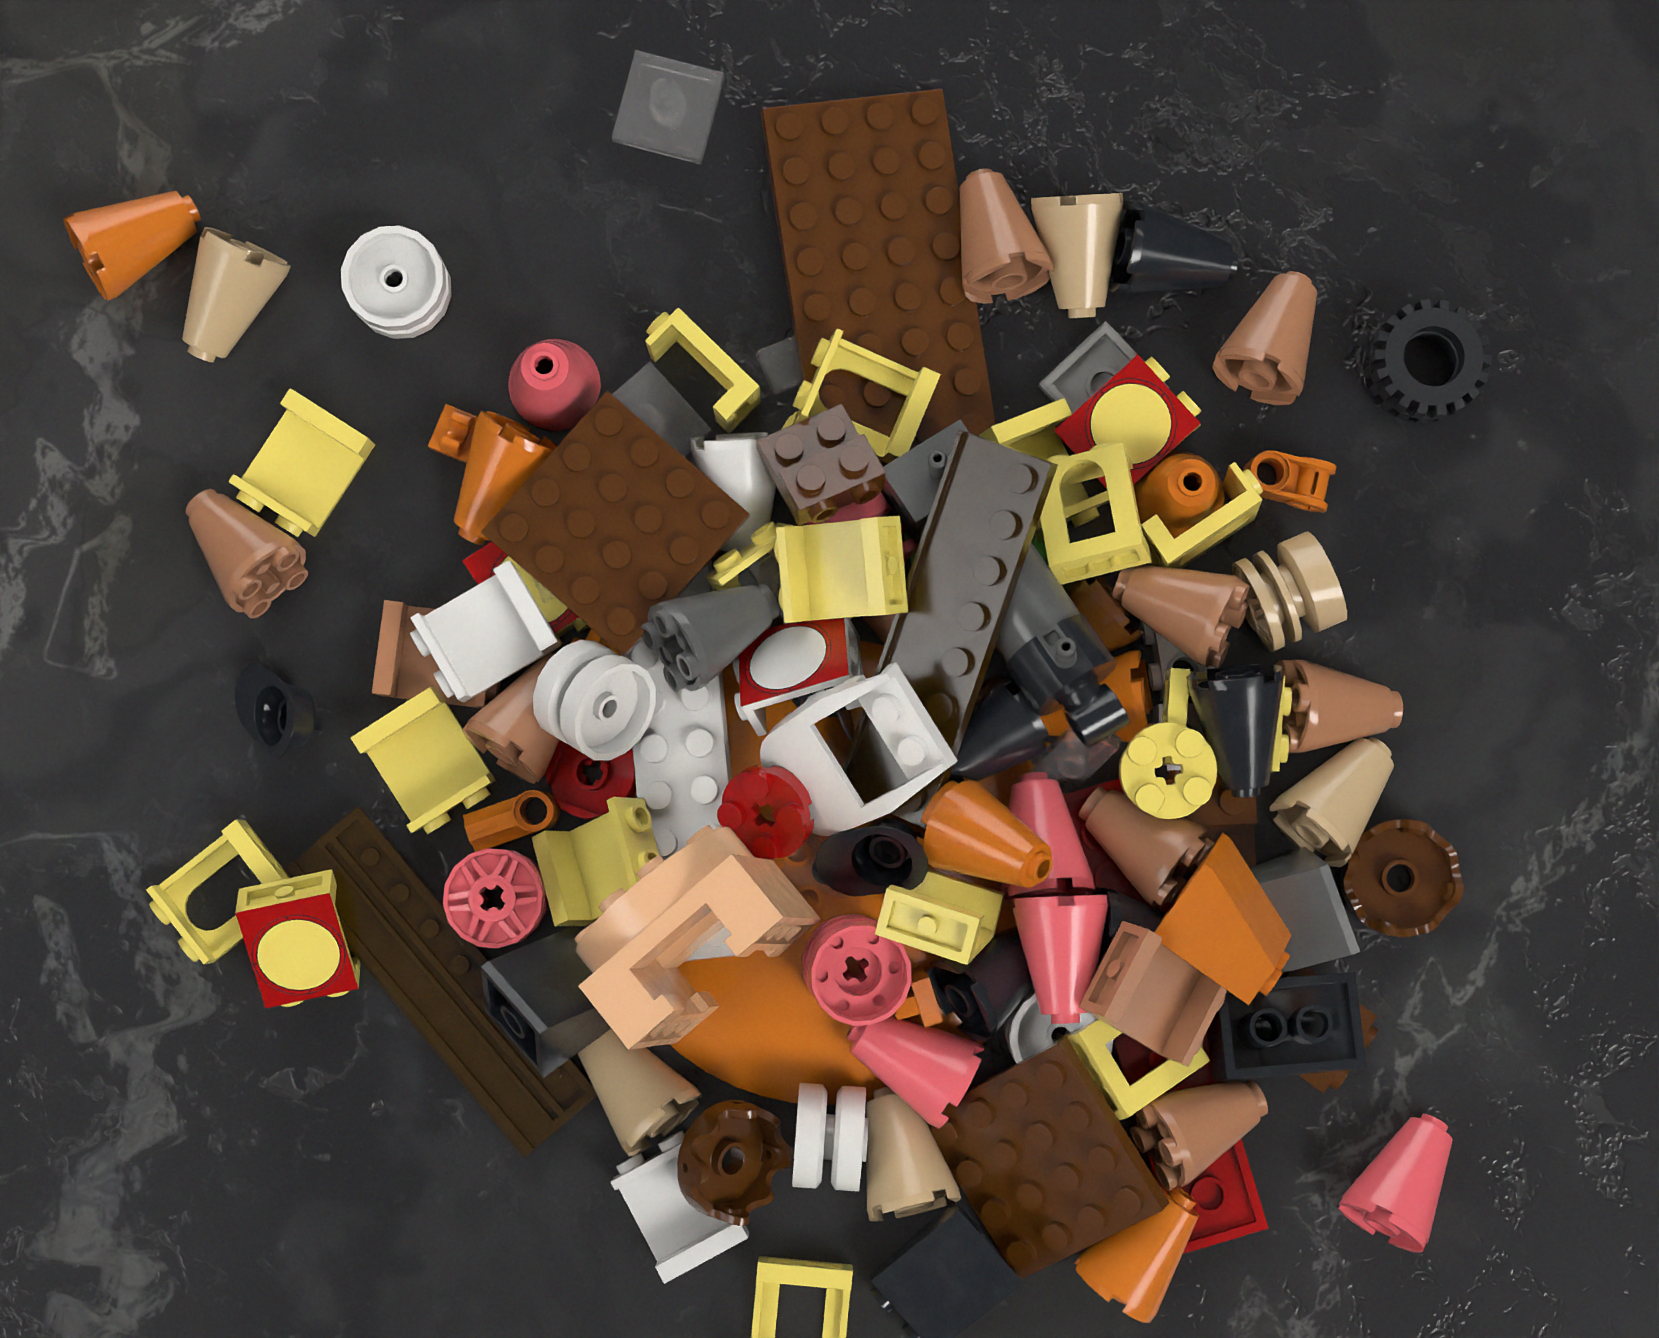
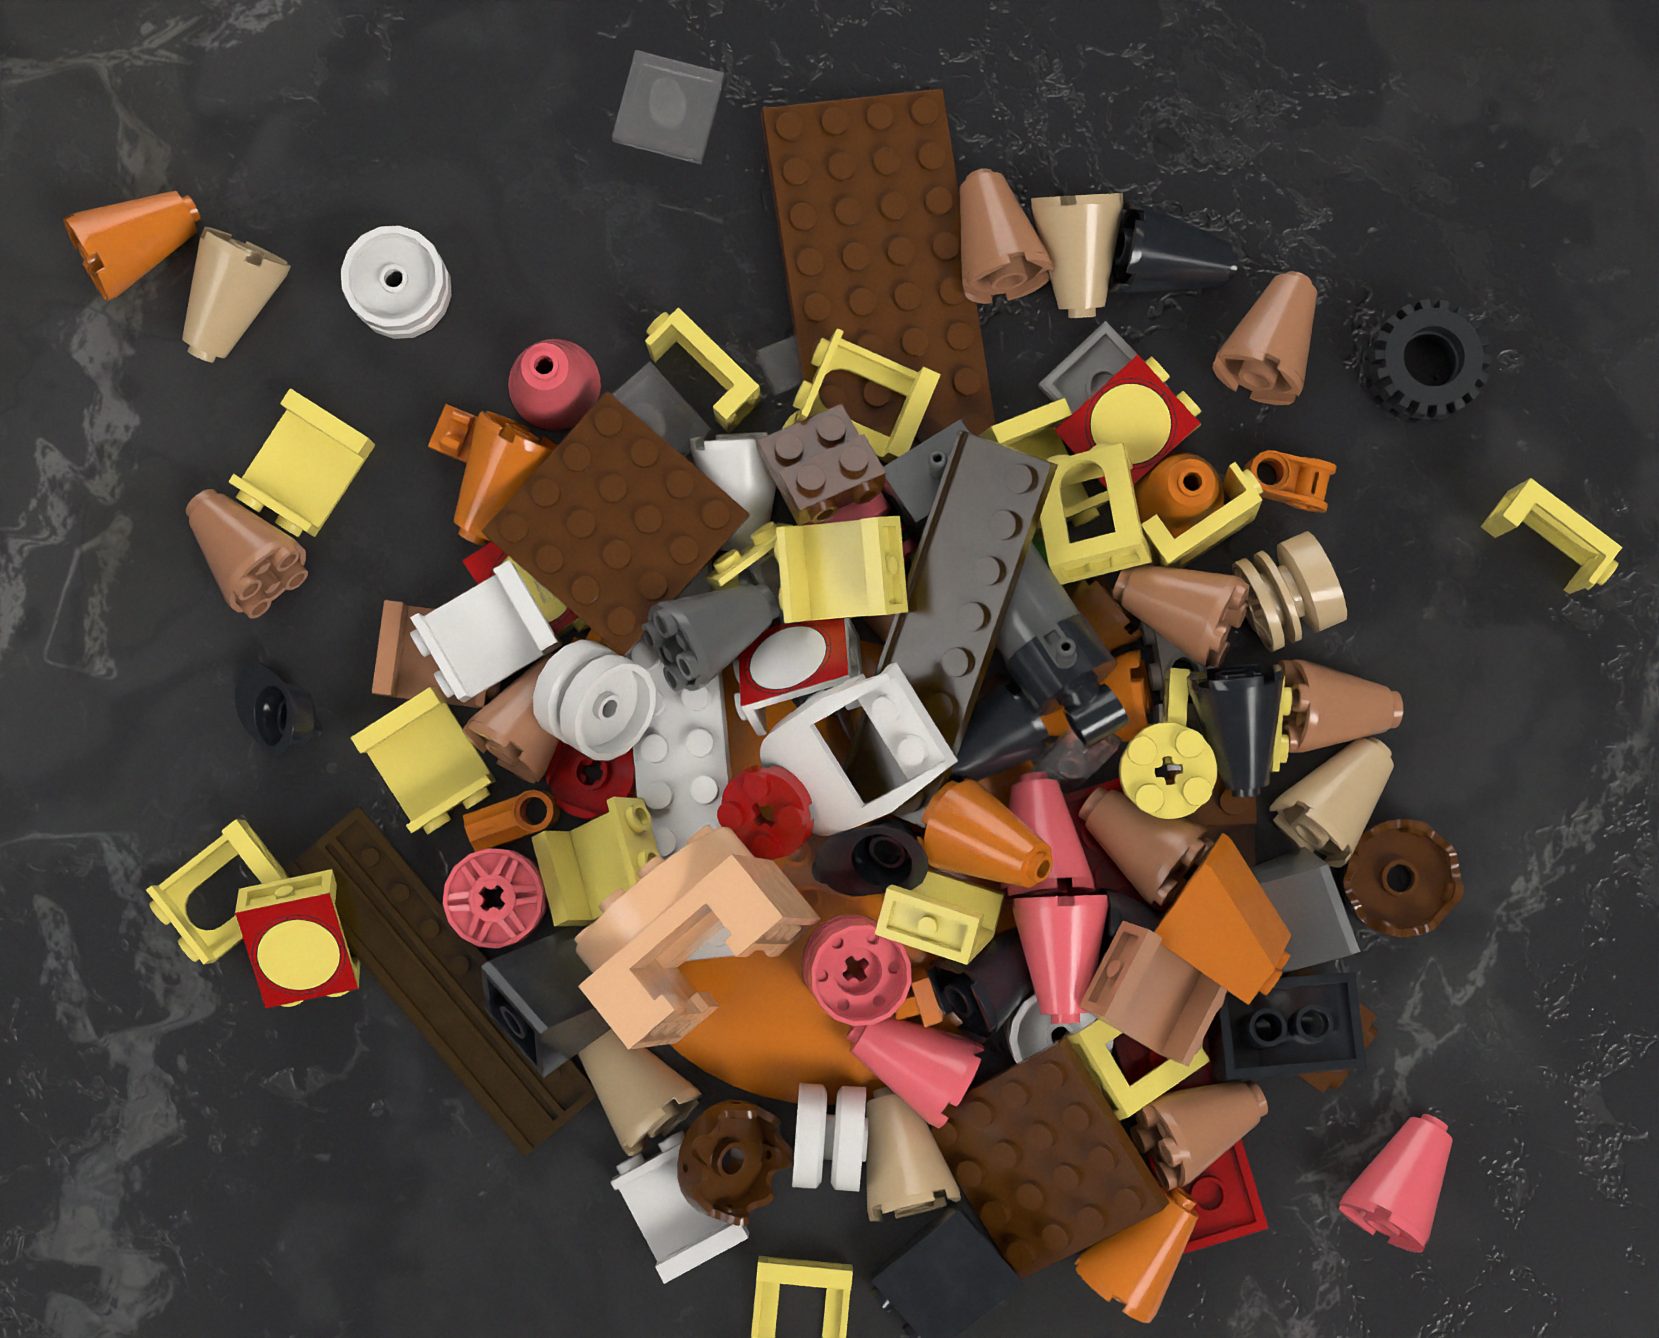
none -> light yellow panel [1481,478,1622,594]

